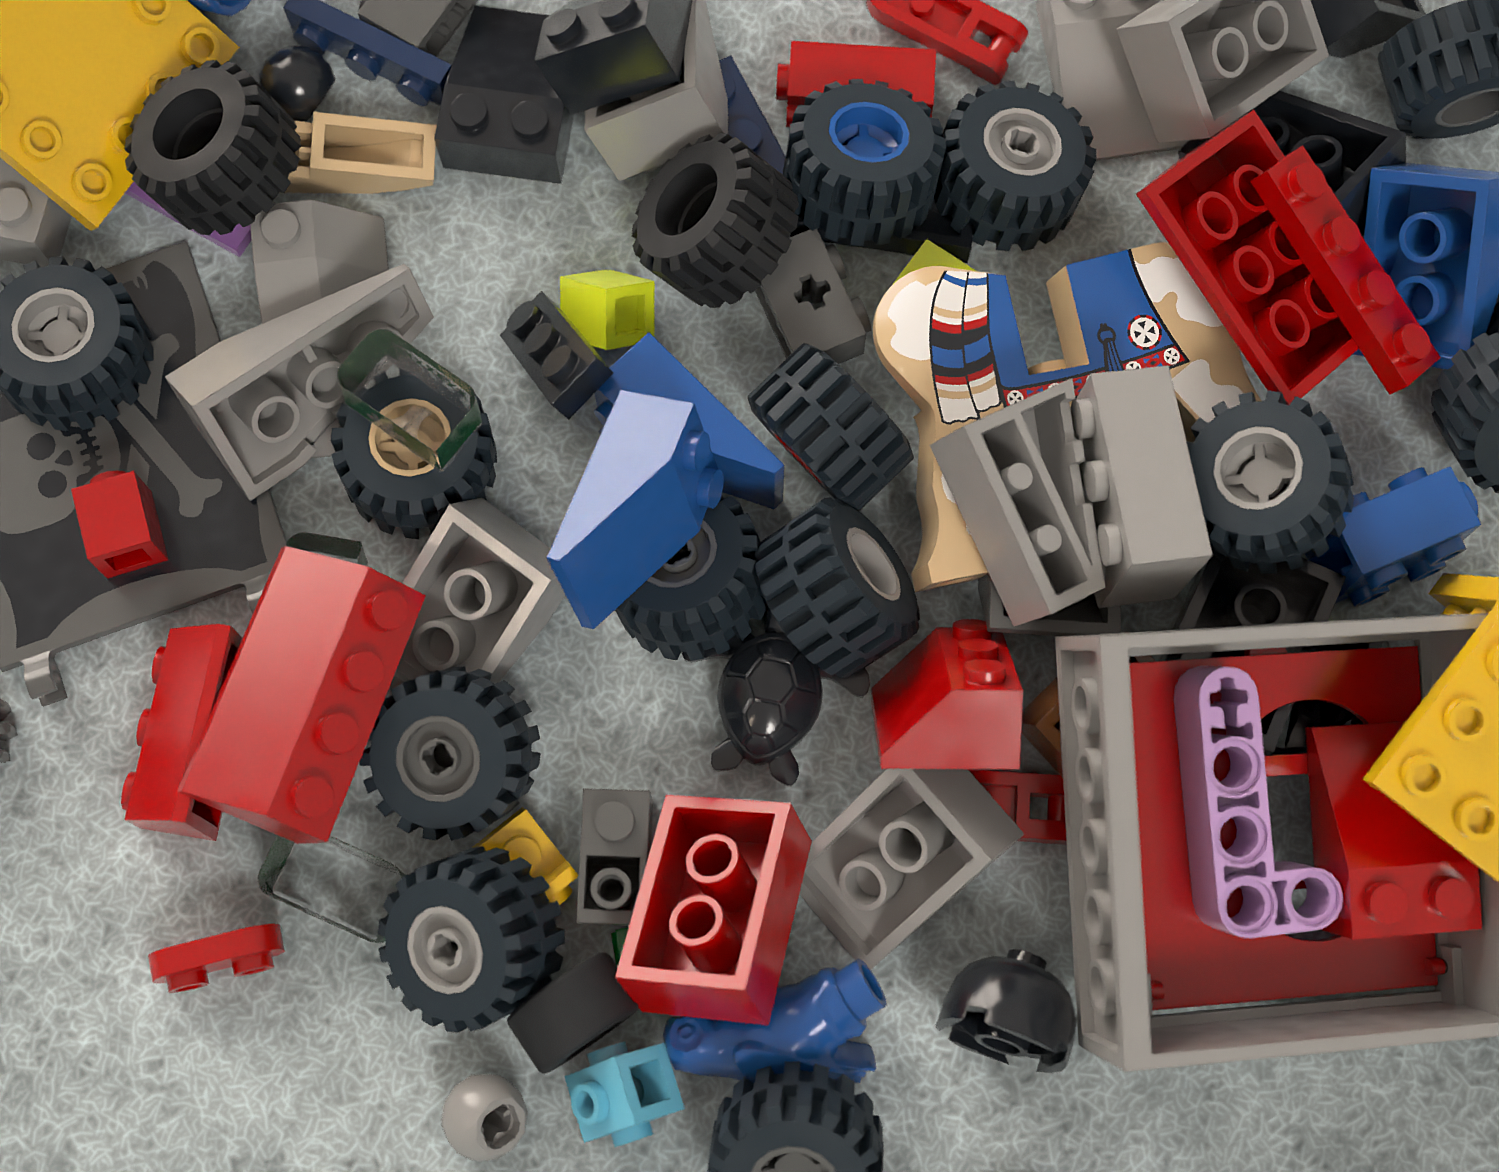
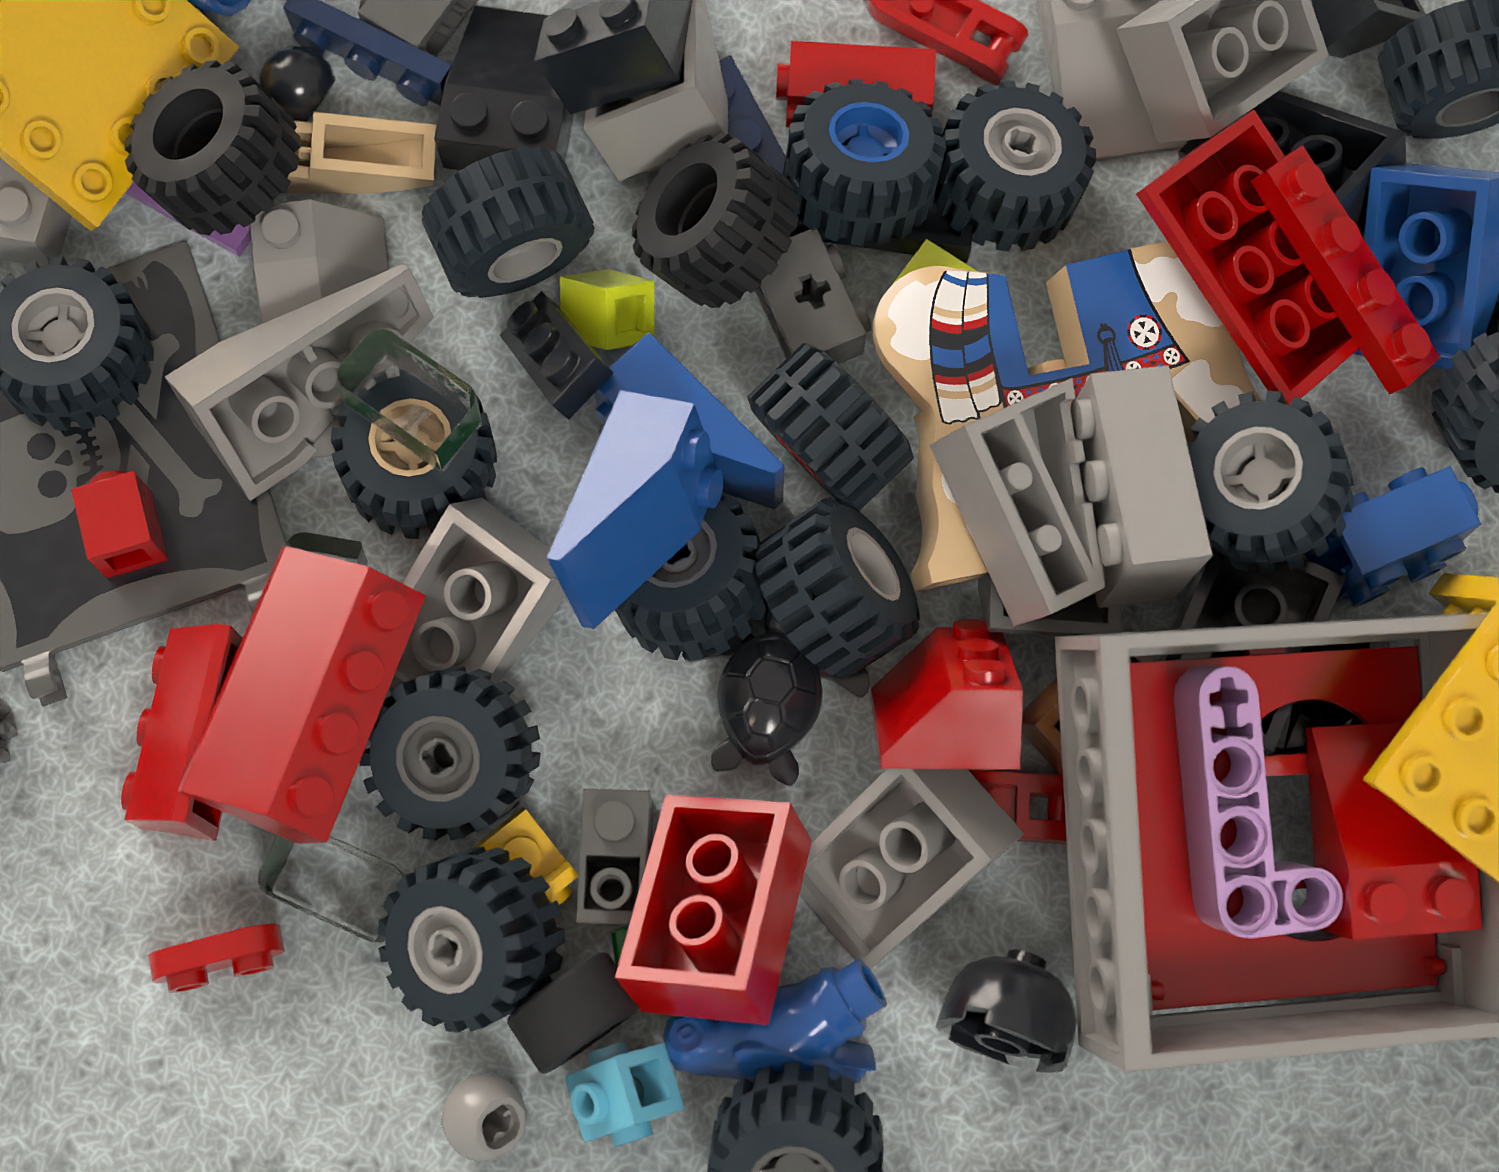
none -> black wheel [421,147,595,298]

